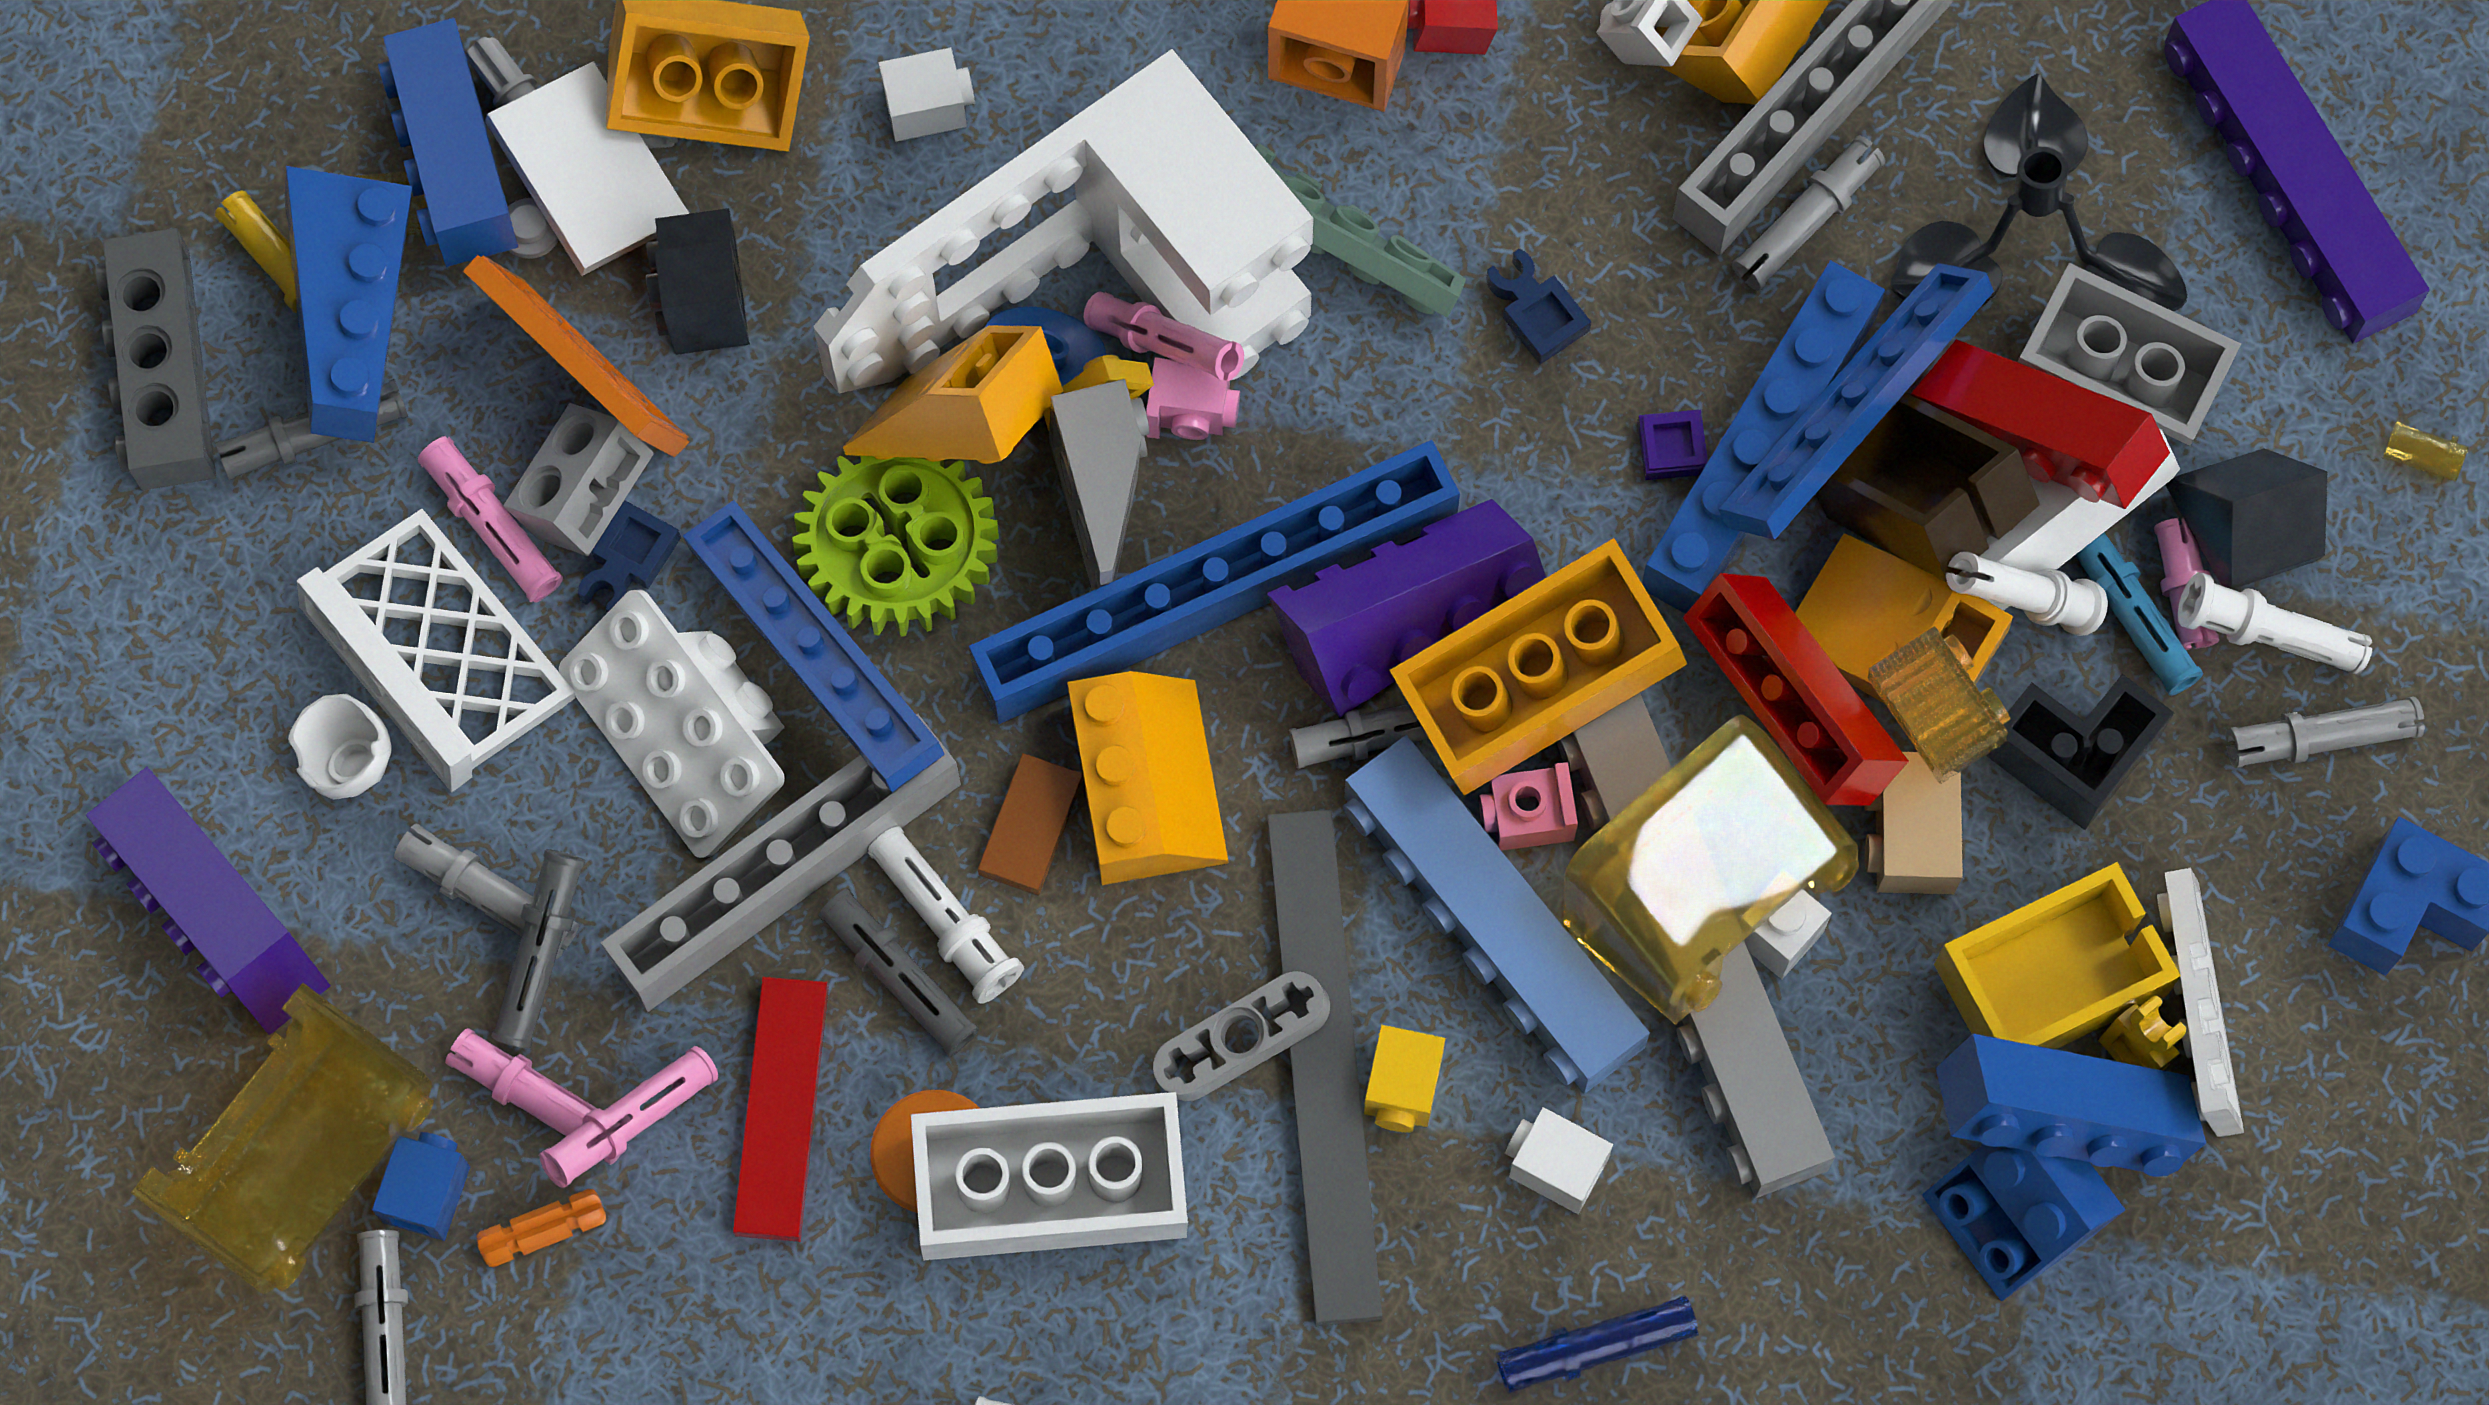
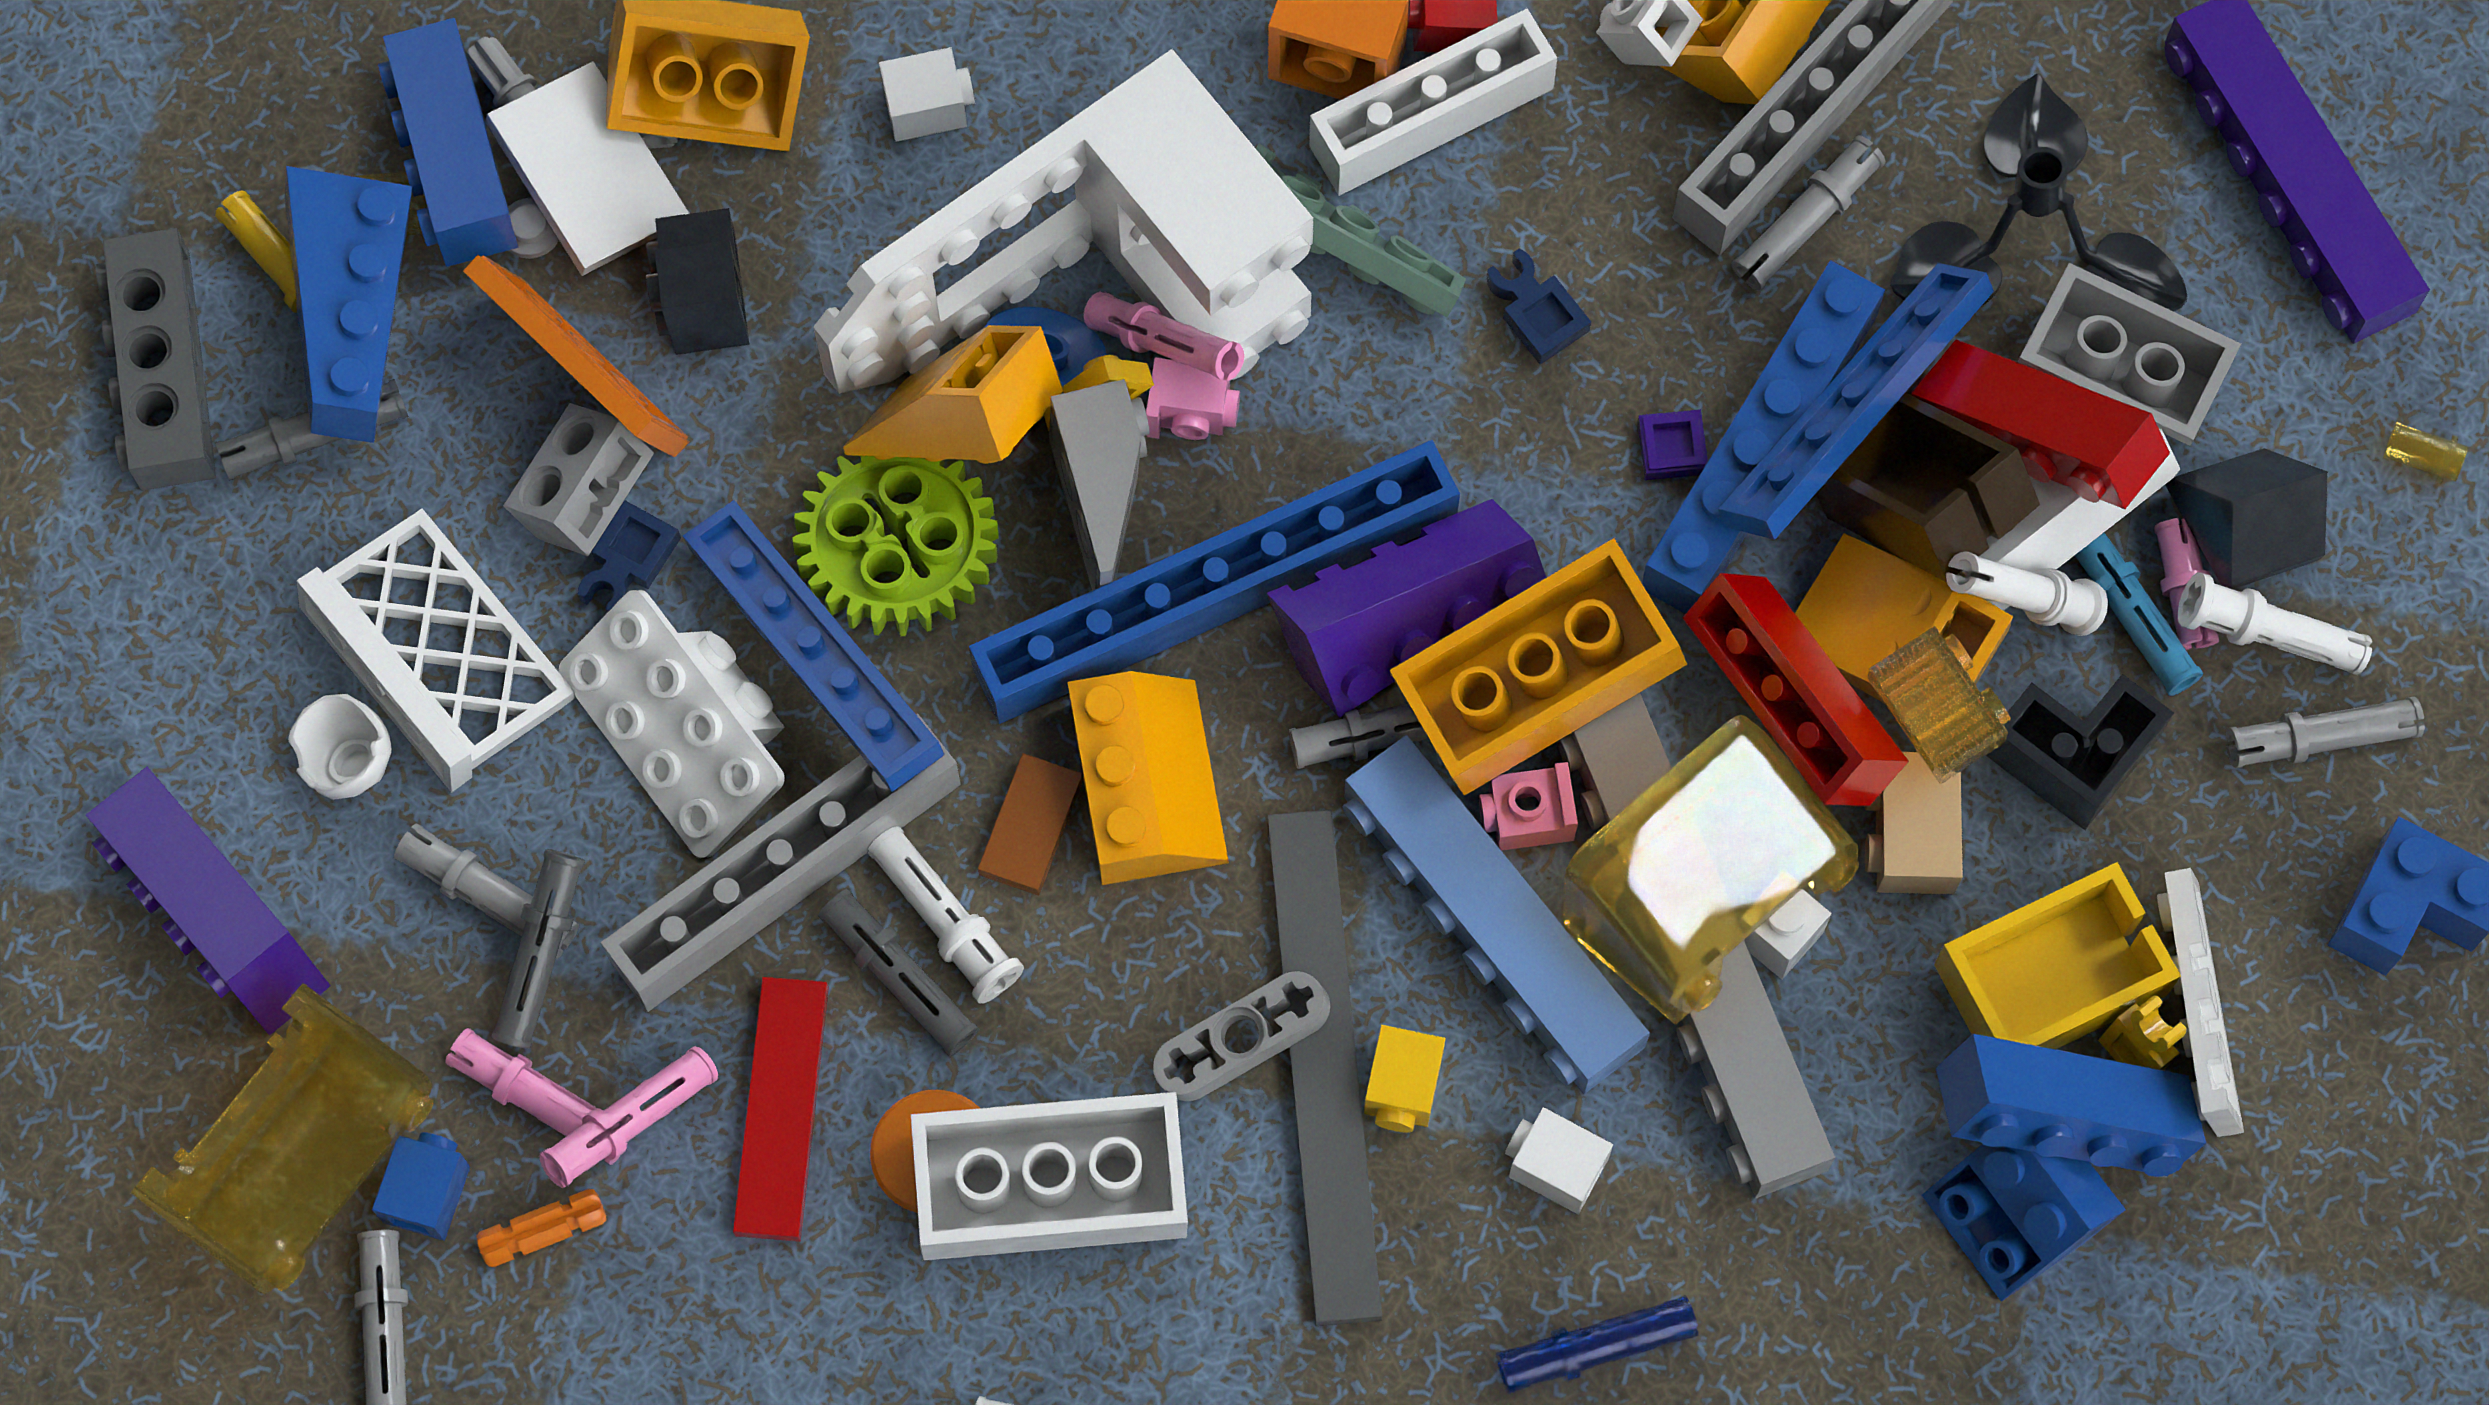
bright pink pin [418,436,563,603] -> none
none -> white brick [1309,8,1557,196]

